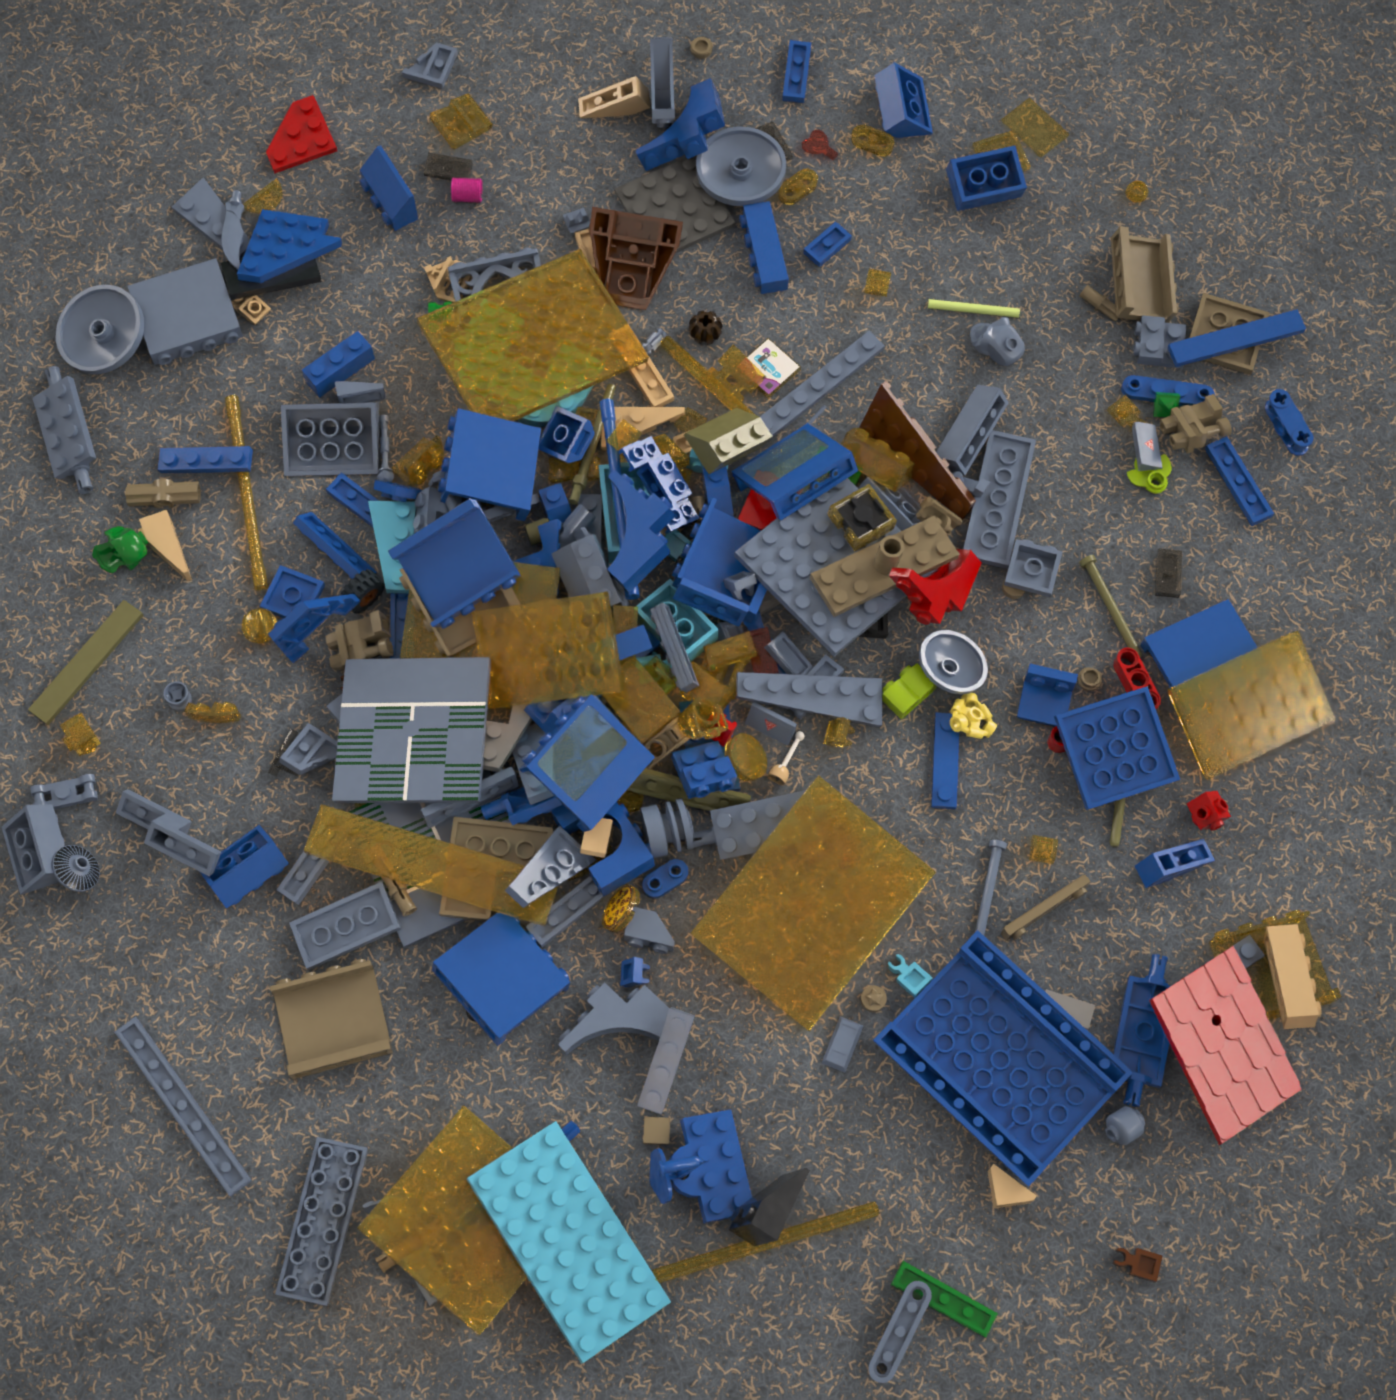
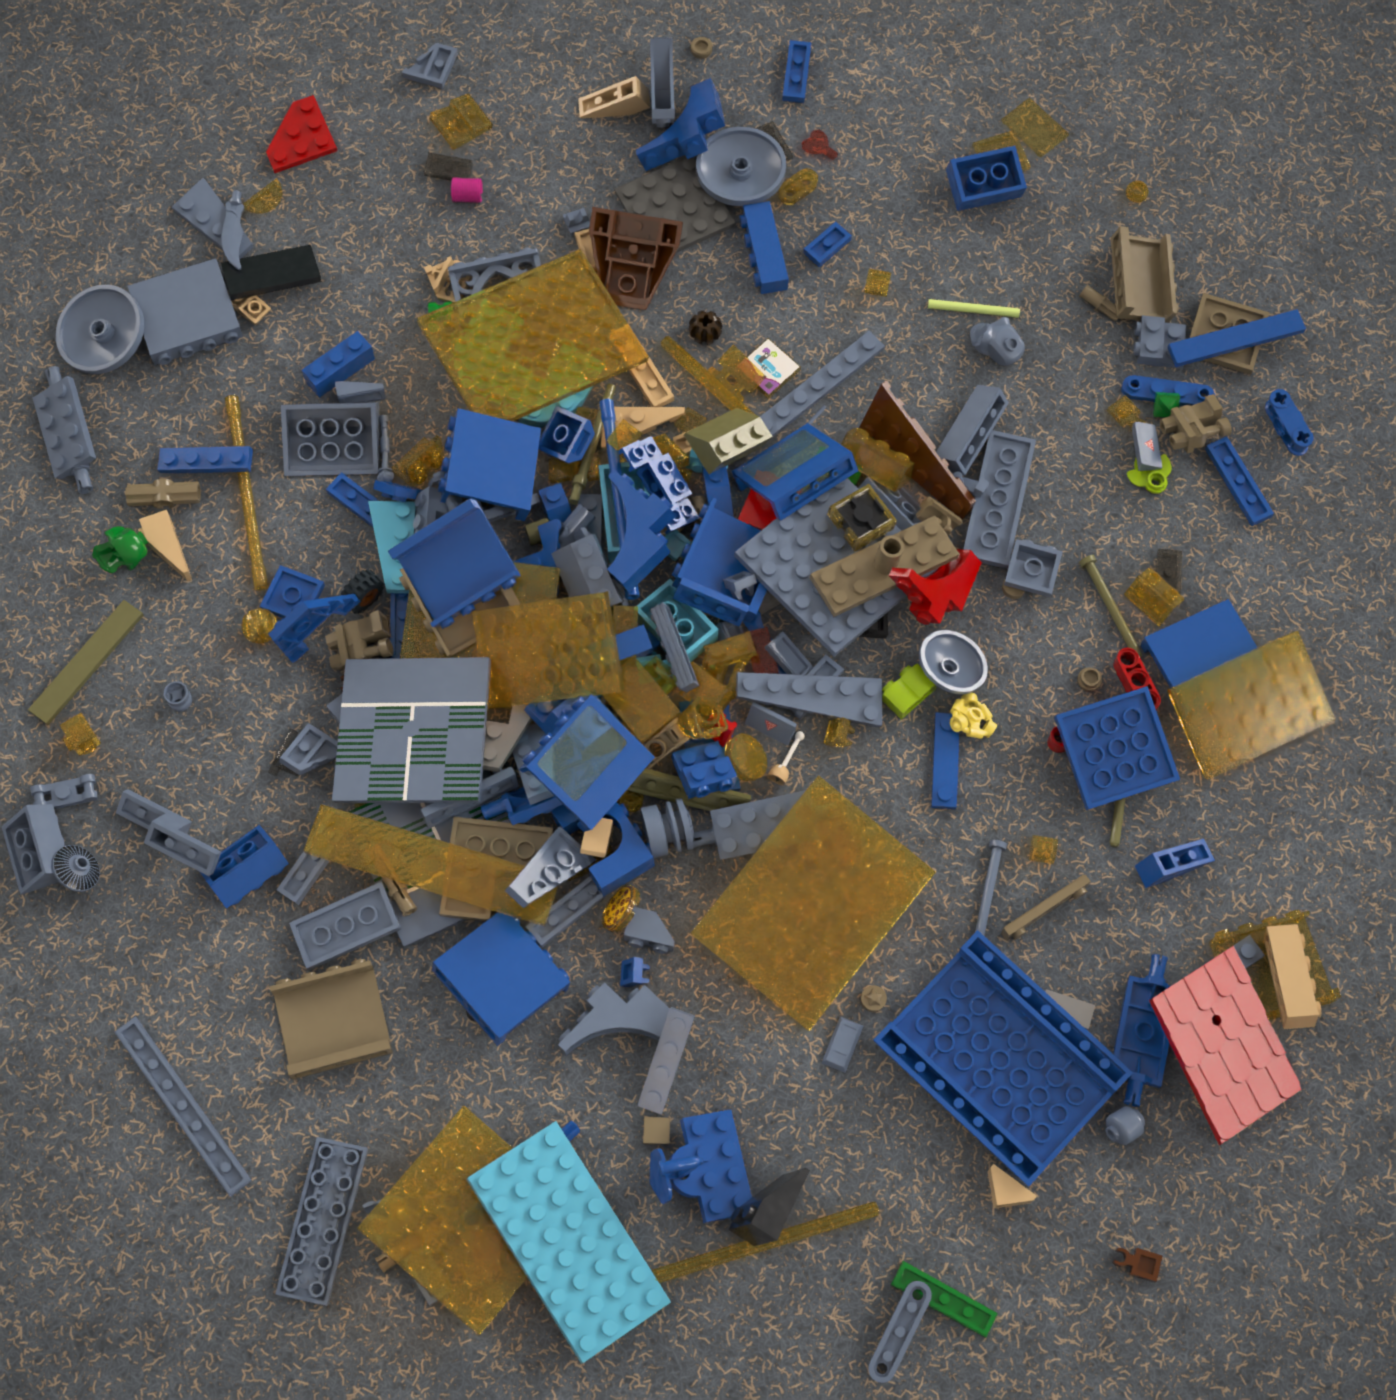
clear yellow slope [184,701,241,723] -> none
blue wing [237,209,342,283] -> none
blue plate [293,512,377,579] -> none
blue slope [359,145,418,231] -> none
sand blue piece [641,328,667,354] -> none
blue plate [642,859,688,899] -> none
clear yellow plate [851,125,895,156] -> none
blue slope [874,62,933,138] -> none
medium azure plate [888,954,933,998] -> none
blue bracket [1017,664,1078,727] -> none
red brick [1186,791,1231,831] -> none
none -> clear yellow bracket [1124,568,1184,626]

